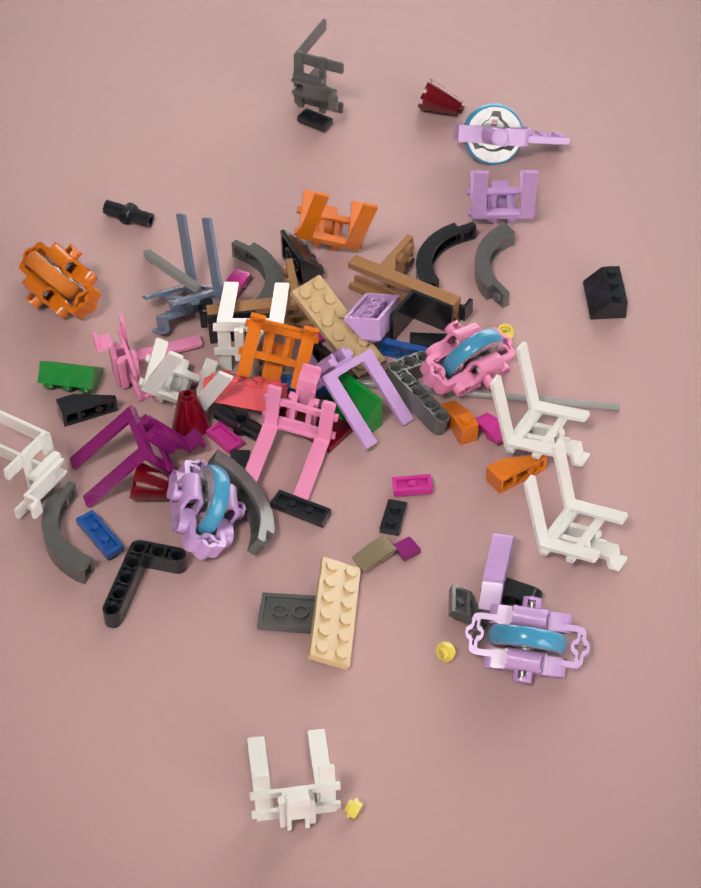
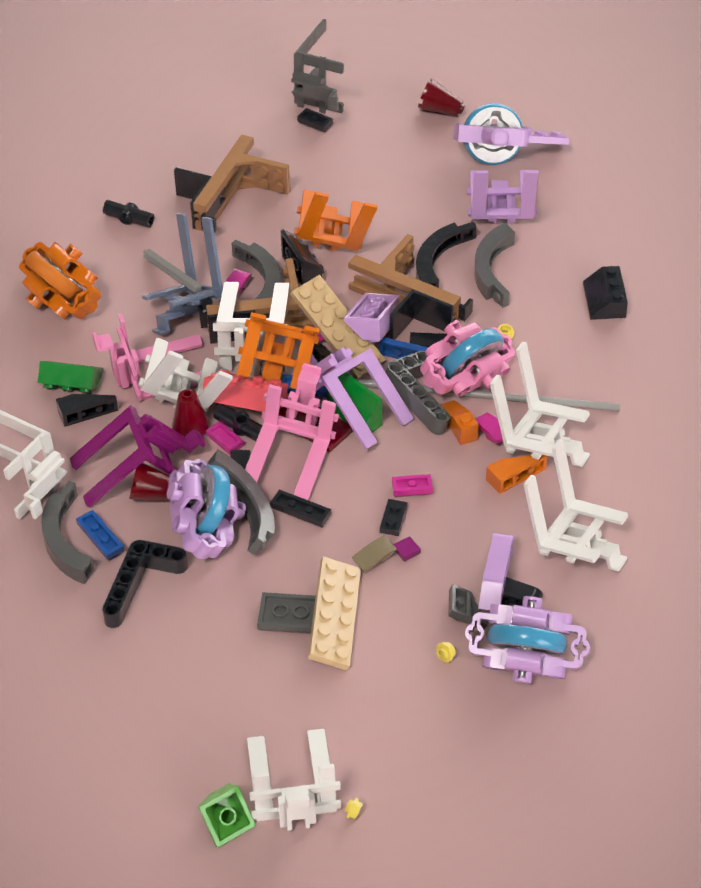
none -> medium nougat piece [174,135,290,233]
none -> bright green slope [198,783,256,848]

